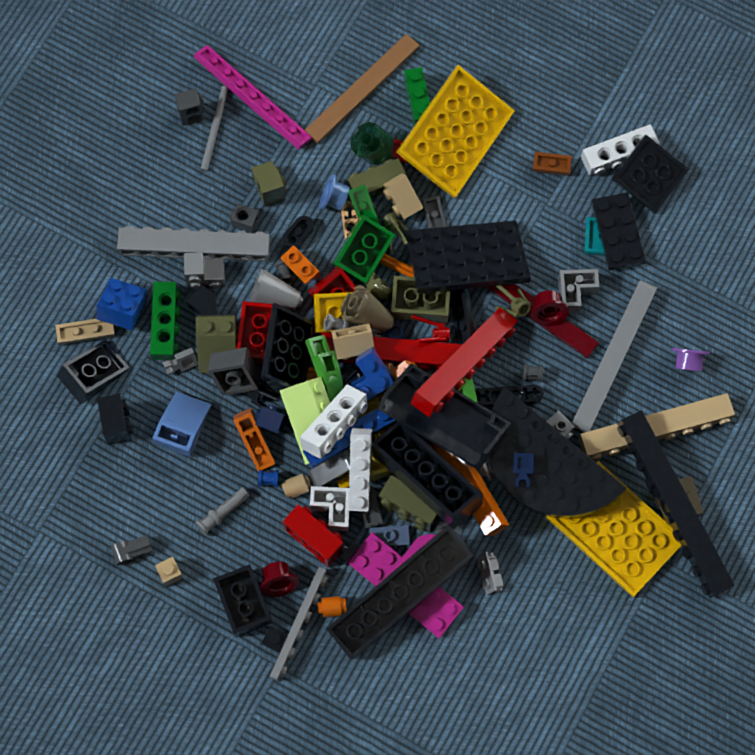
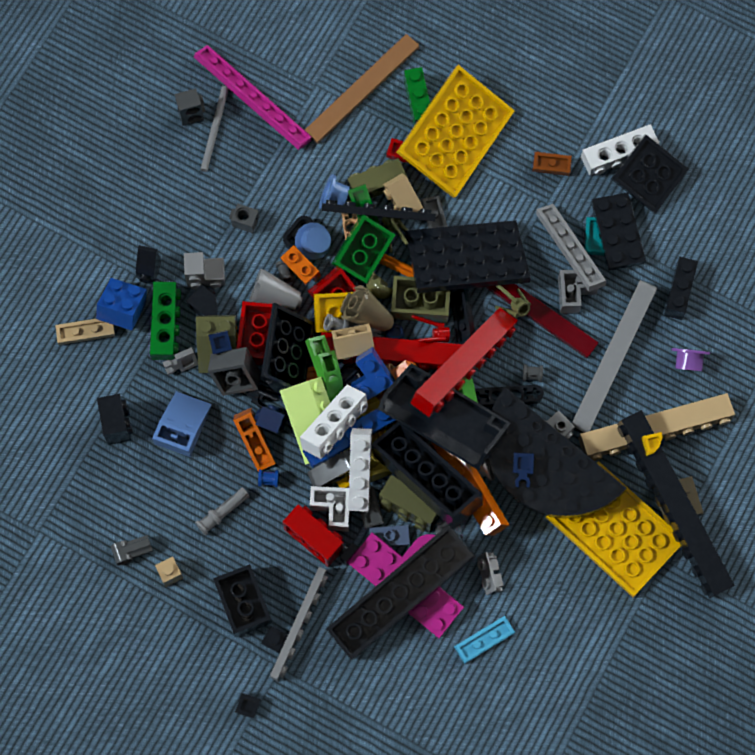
black slope [57,340,130,405] -> none
light grey brick [117,226,270,262] -> none
olive brick [252,161,287,207] -> none
dark red piece [260,561,299,597] -> none
tan brick [281,474,311,498] -> none
orange brick [318,596,346,618] -> none
clear green brick [351,122,394,165] -> none
dark red piece [531,290,569,326] -> none
none -> black slope [135,245,161,284]
none -> dark blue plate [208,330,232,354]
none -> black plate [235,693,261,719]
none -> medium blue piece [295,222,331,260]
none -> black plate [321,200,436,222]
none -> medium azure tile [454,616,515,664]
none -> light grey plate [536,204,606,292]
none -> yellow tile [642,432,662,456]
none -> black brick [664,257,698,320]

